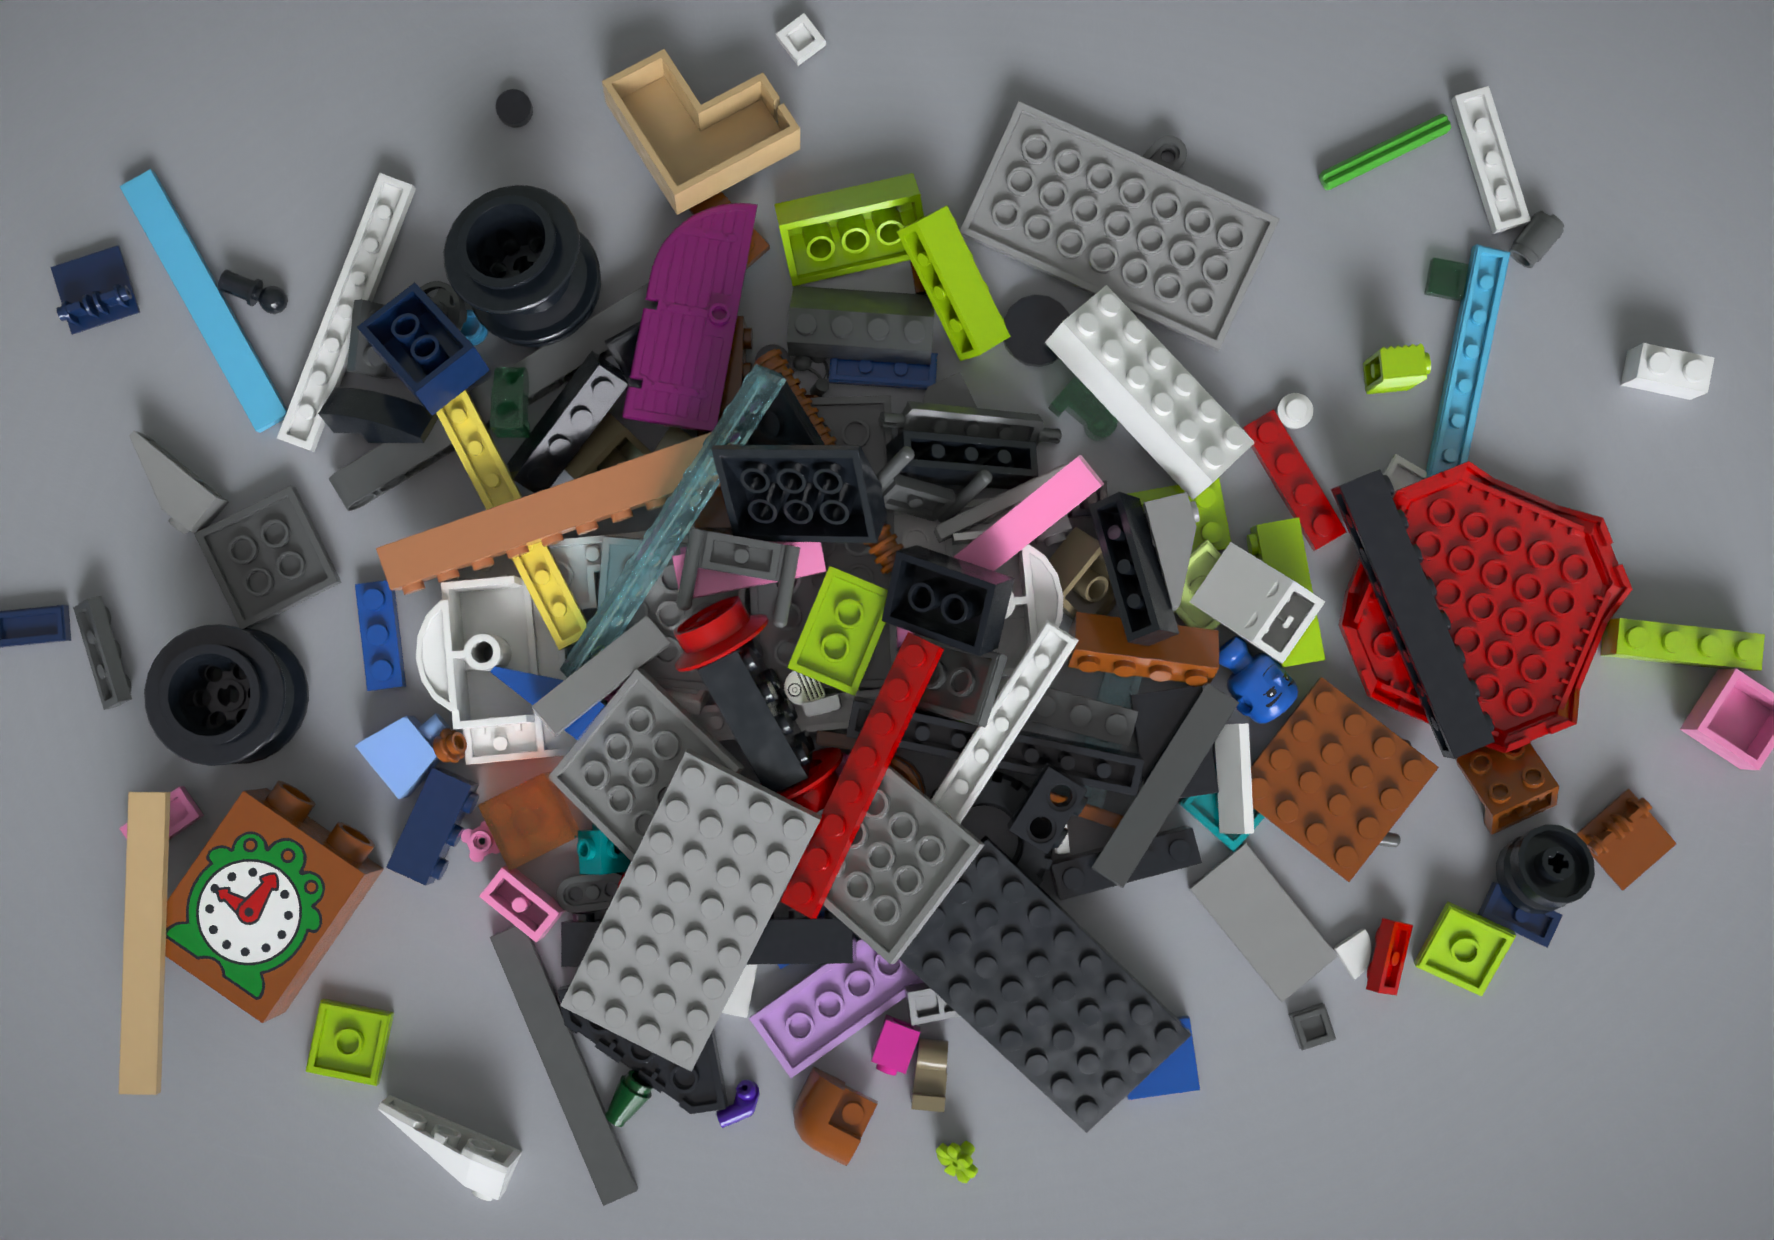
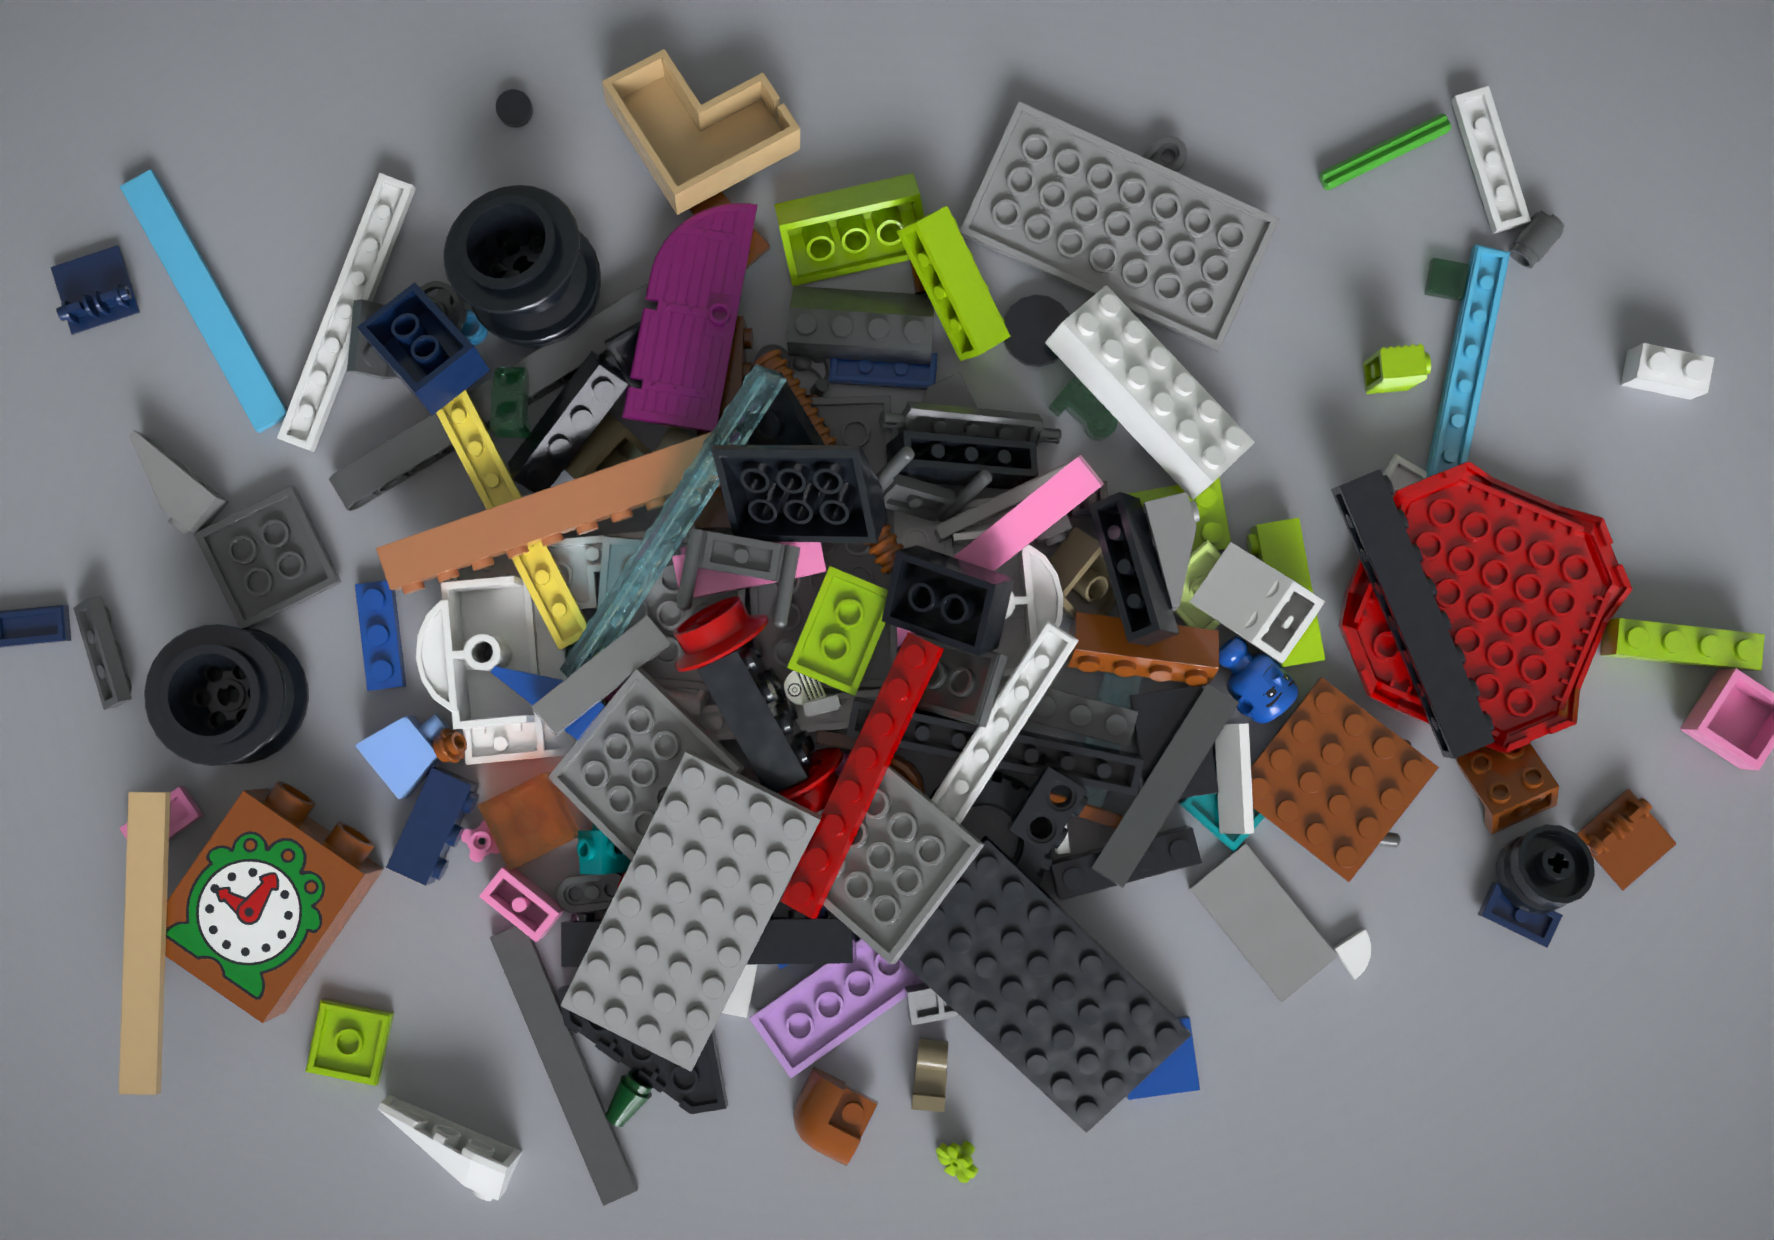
black pin [218,269,288,314] -> none
black slope [318,387,438,443] -> none
dark purple arm [716,1079,760,1128] -> none
white plate [776,13,826,66] -> none
dark pink brick [871,1014,921,1076] -> none
red plate [1242,409,1347,551] -> none
white plate [1277,393,1313,429] -> none
dark grey tile [1288,1003,1336,1050] -> none
red plate [1366,918,1413,996] -> none
lime tile [1414,901,1516,997] -> none

